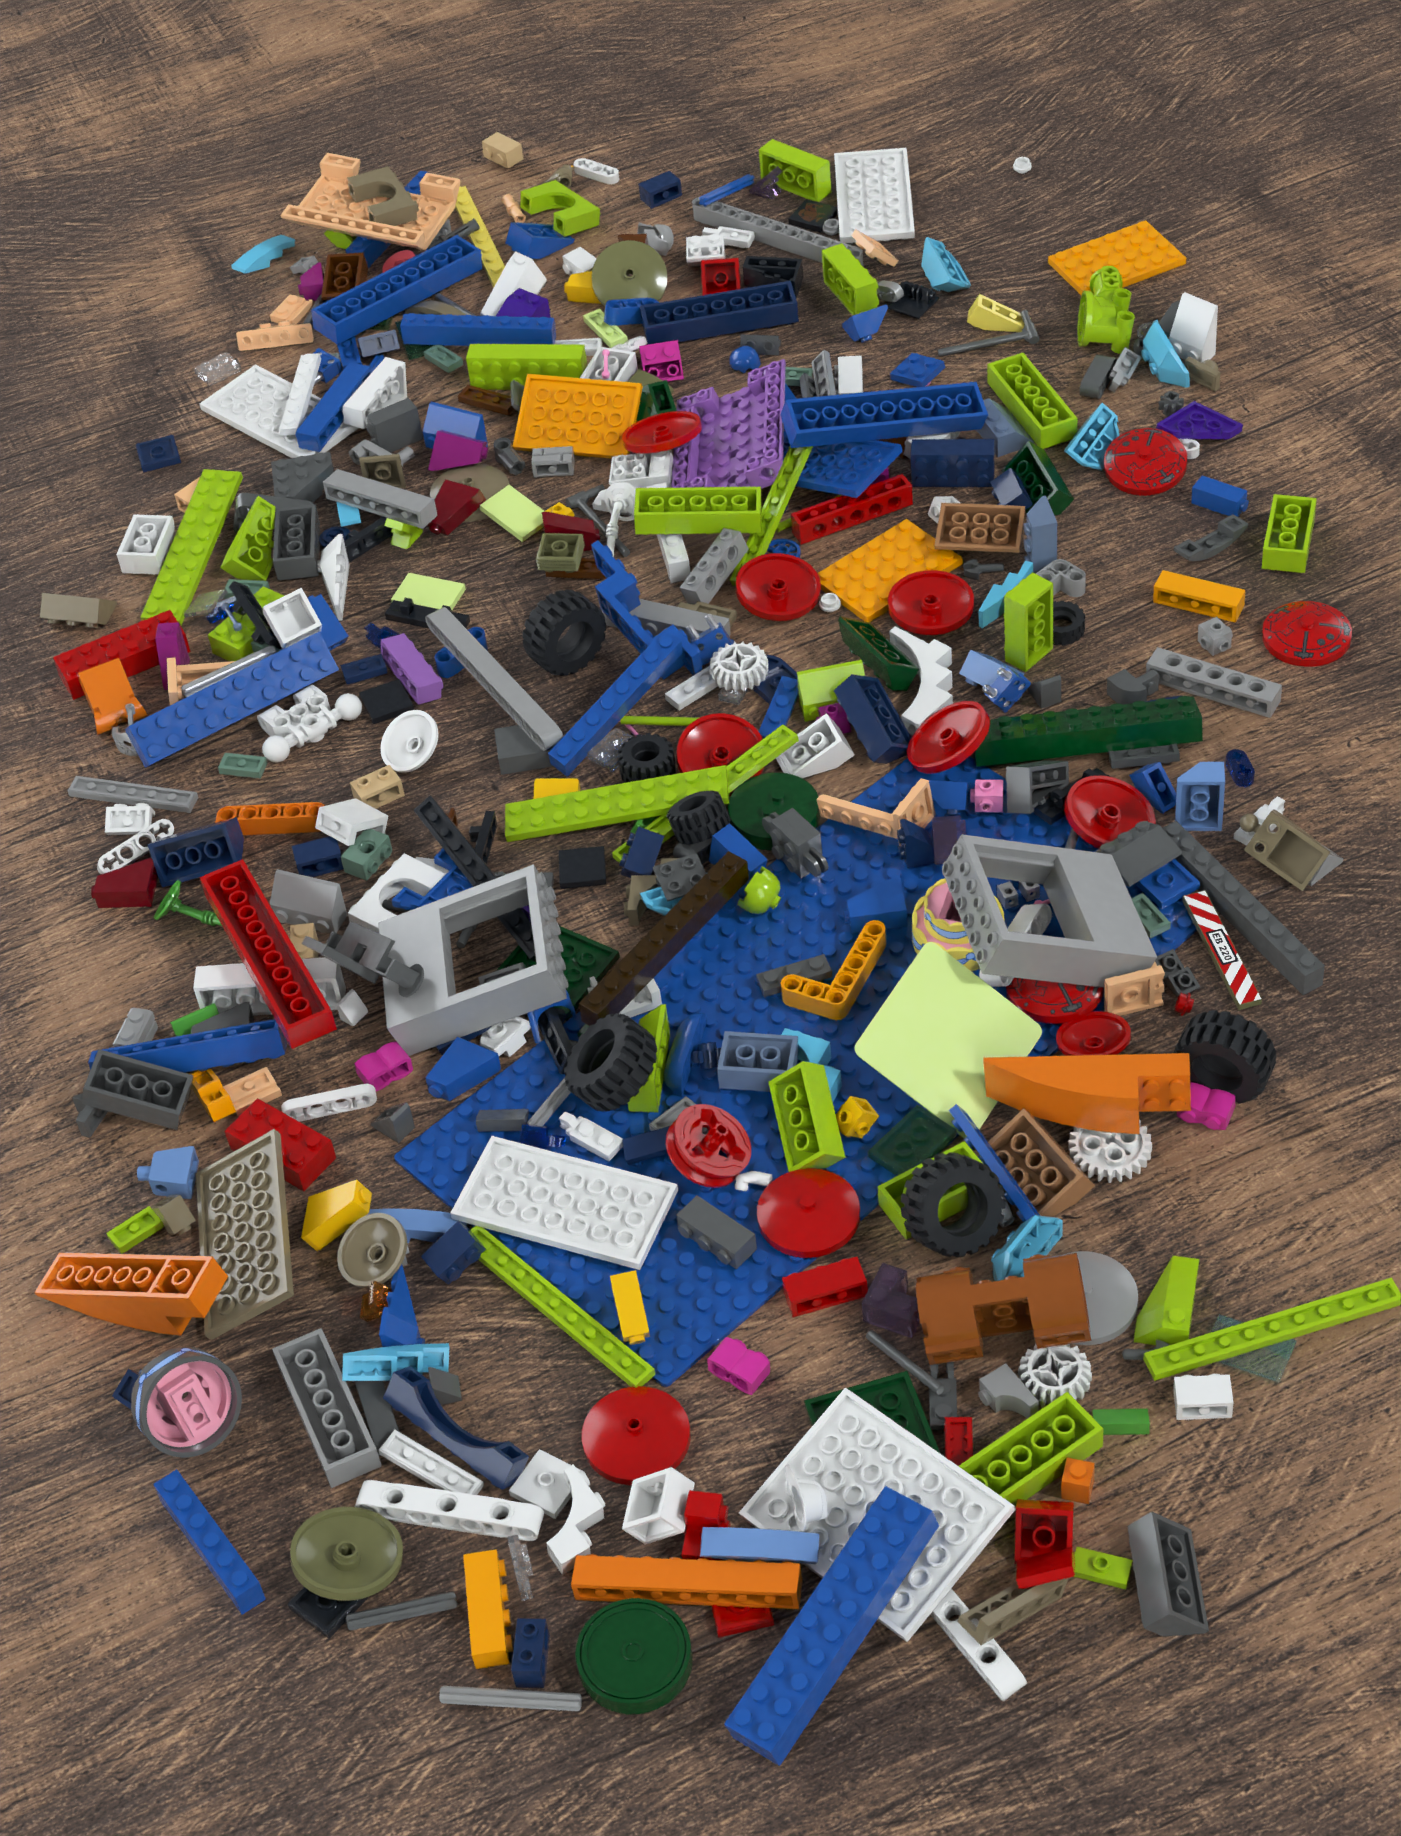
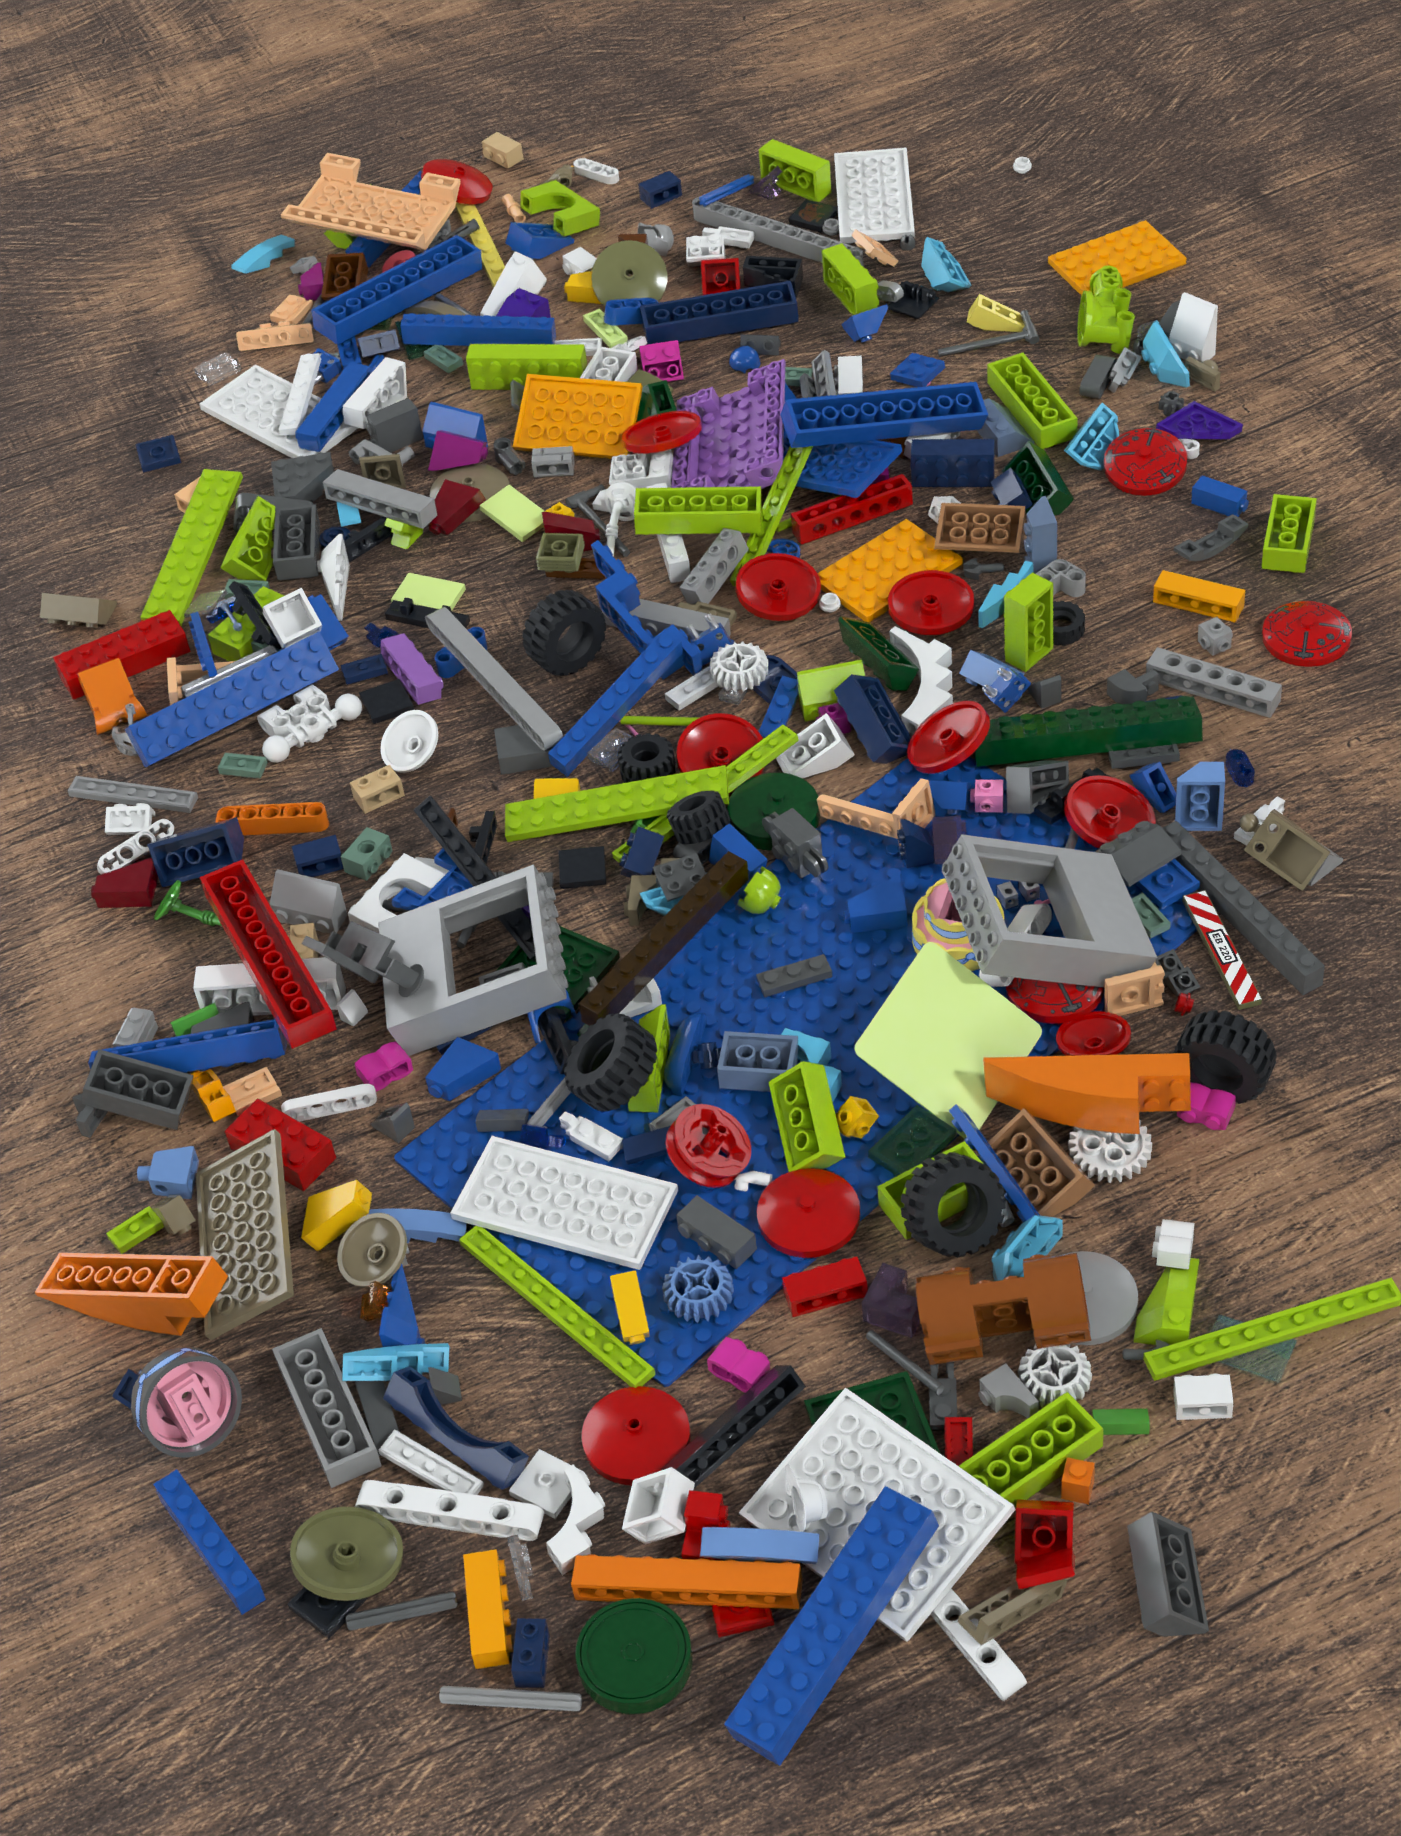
white brick [117,515,175,575] -> none
magenta slope [155,622,190,690] -> none
white panel [315,798,388,846] -> none
dark tan arch [347,166,419,226] -> none
dark blue brick [421,1221,486,1285] -> none
reddish brown plate [458,385,514,416] -> none
white plate [480,1016,531,1057] -> none
bright pink hinge [602,349,610,379] -> none
light orange beam [781,920,886,1020] -> none
lime plate [1074,1547,1133,1589] -> none
none -> blue plate [188,612,218,677]
none -> red dish [421,159,493,204]
none -> black brick [661,1365,806,1490]
none -> medium blue gear [662,1255,734,1323]
none -> dark grey hinge [900,234,915,251]
none -> white brick [1152,1219,1195,1269]

